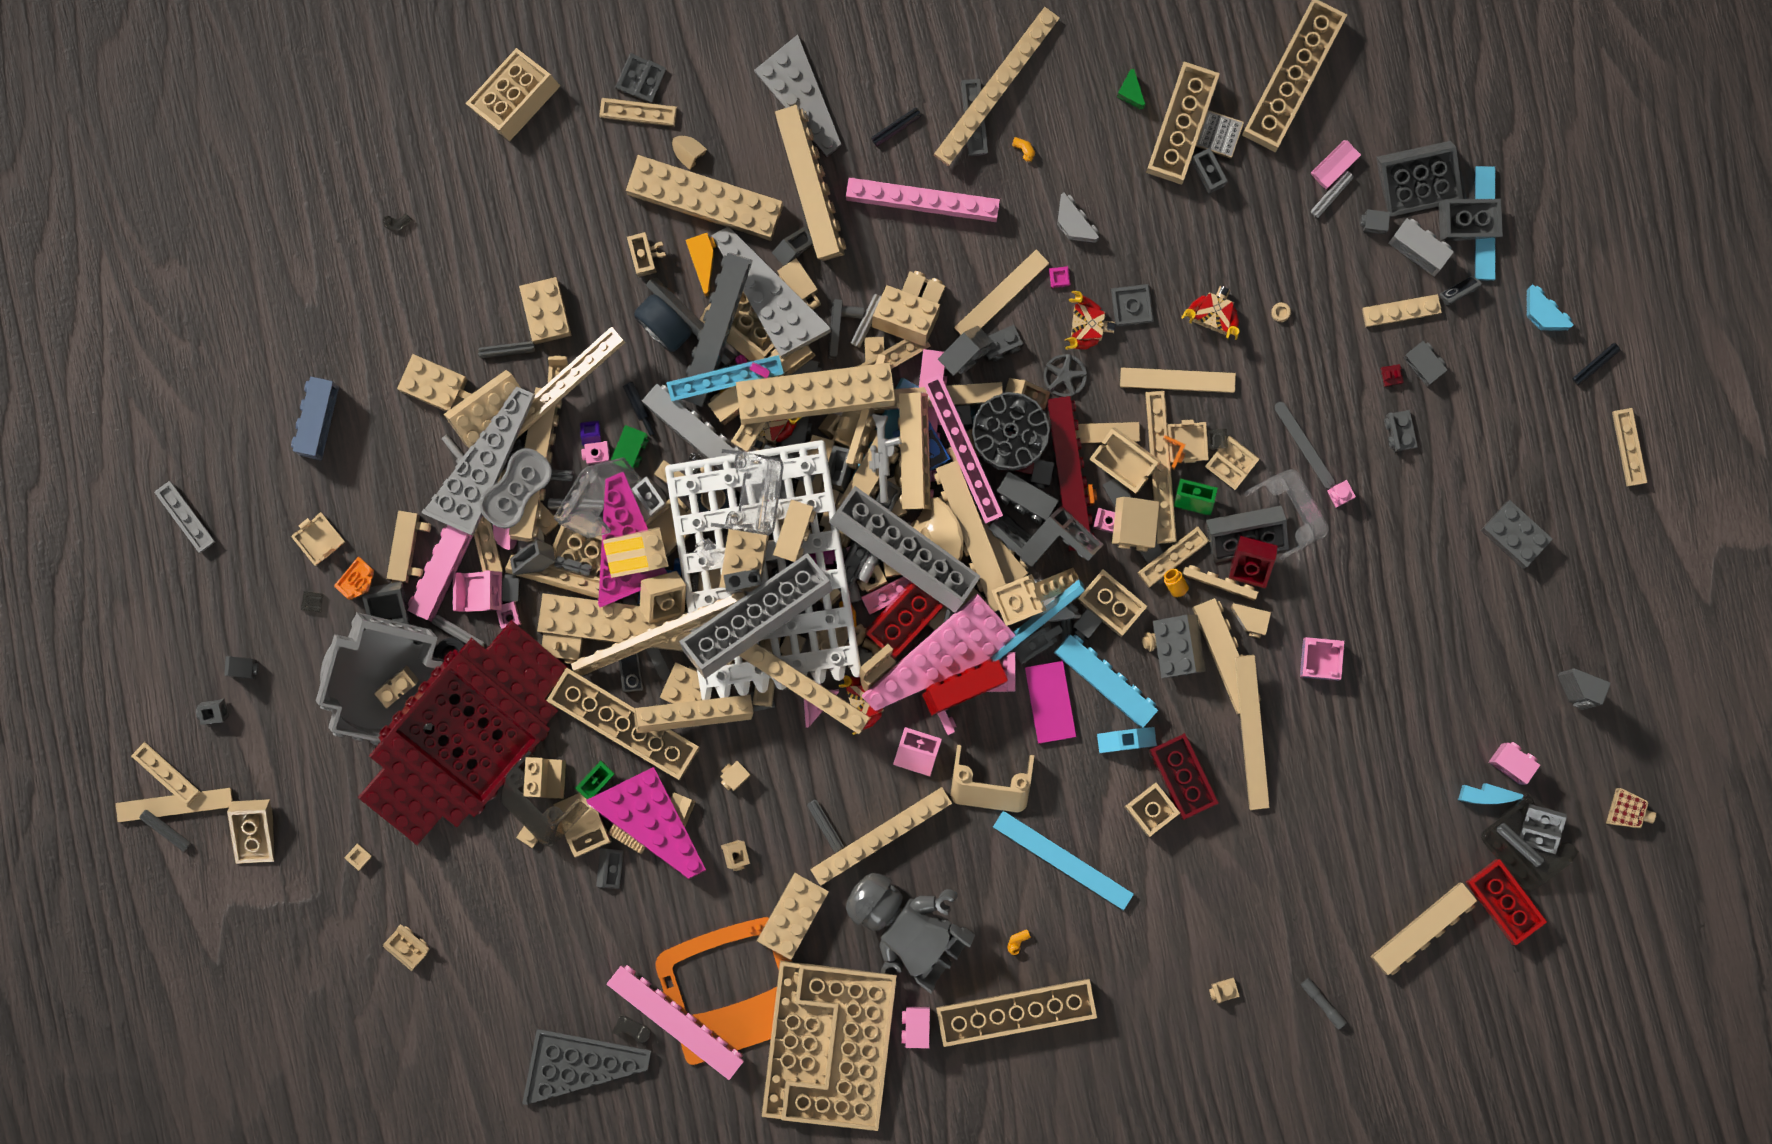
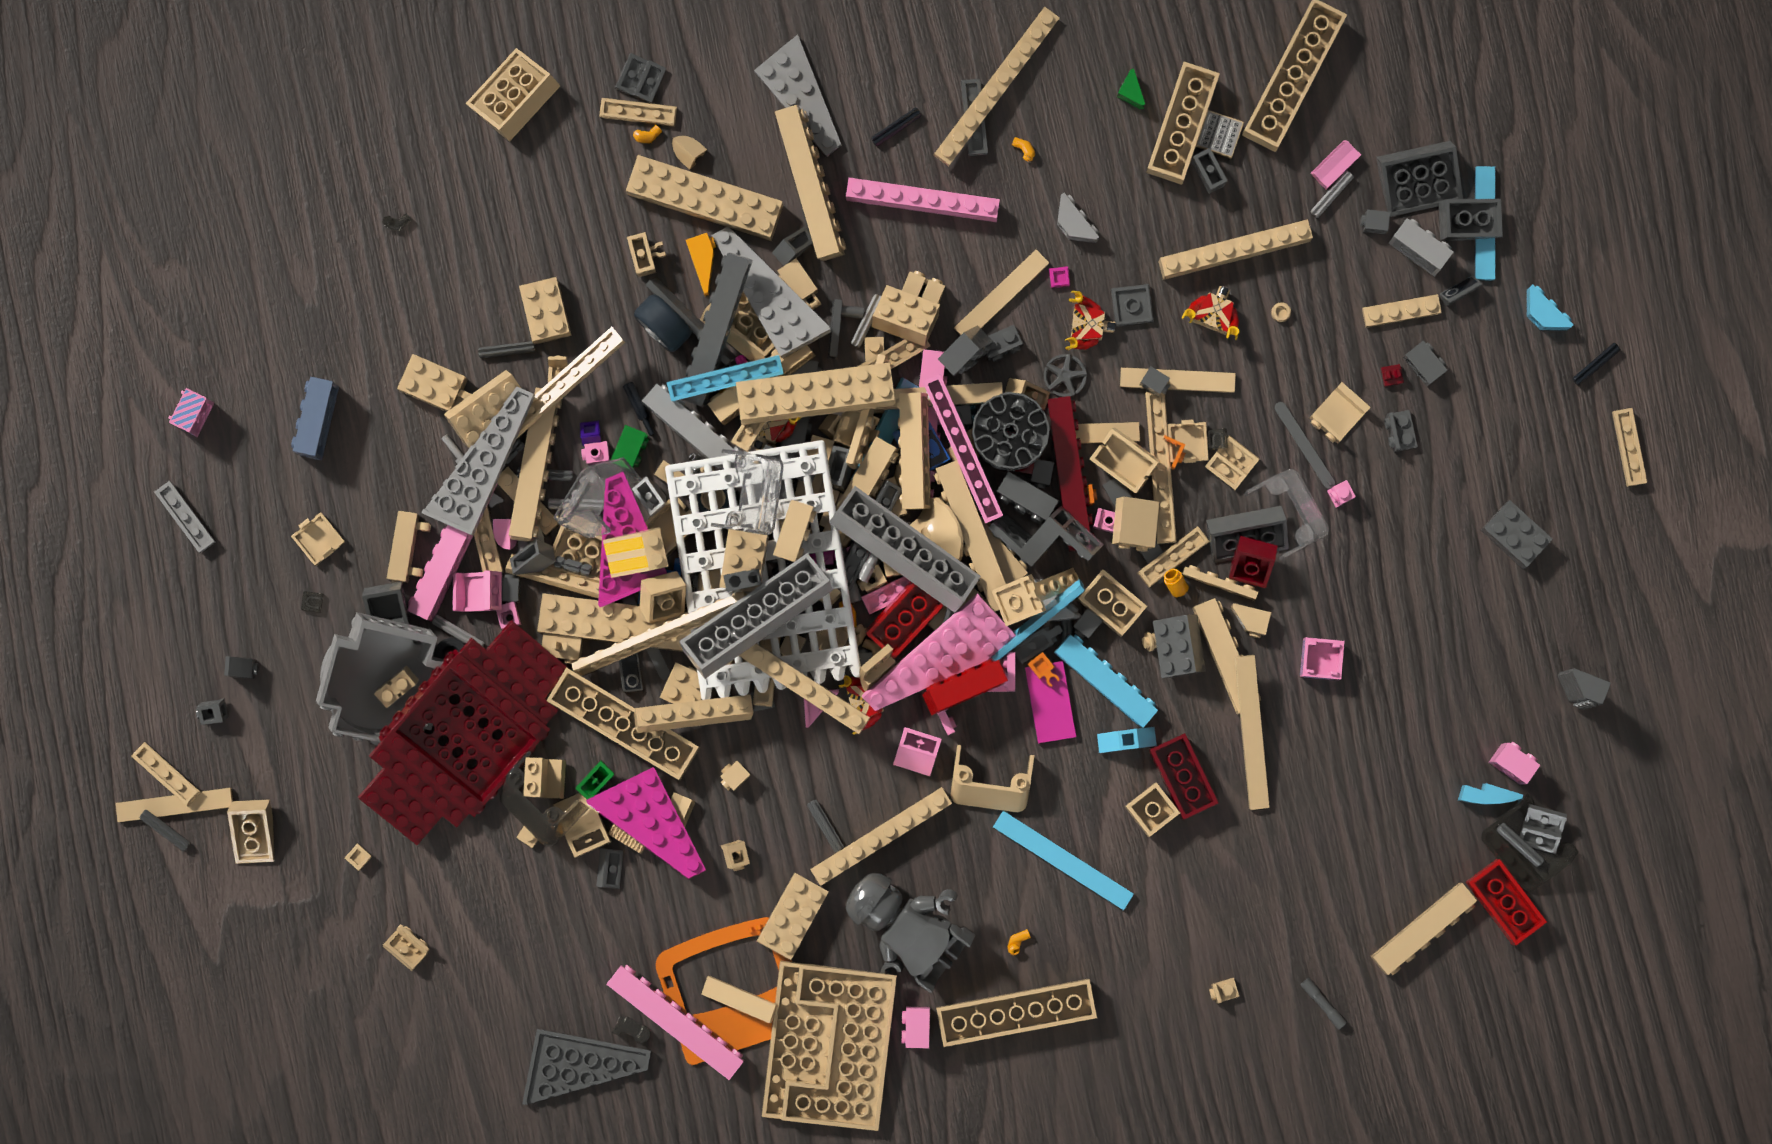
orange tile [335,557,374,600] -> none
light grey plate [479,448,552,529] -> none
clear brick [694,538,725,569] -> none
dark pink tile [749,362,770,378] -> none
light grey piece [869,414,902,503] -> none
green brick [1174,479,1218,516] -> none
tan torso [1606,788,1656,828] -> none
none -> bright pink container [168,388,214,437]
none -> light orange arm [633,125,662,144]
none -> tan tile [702,976,778,1023]
none -> orange plate [1027,652,1059,687]
none -> dark grey brick [1139,366,1170,397]
none -> tan brick [1159,219,1313,280]
none -> tan panel [1309,382,1371,443]

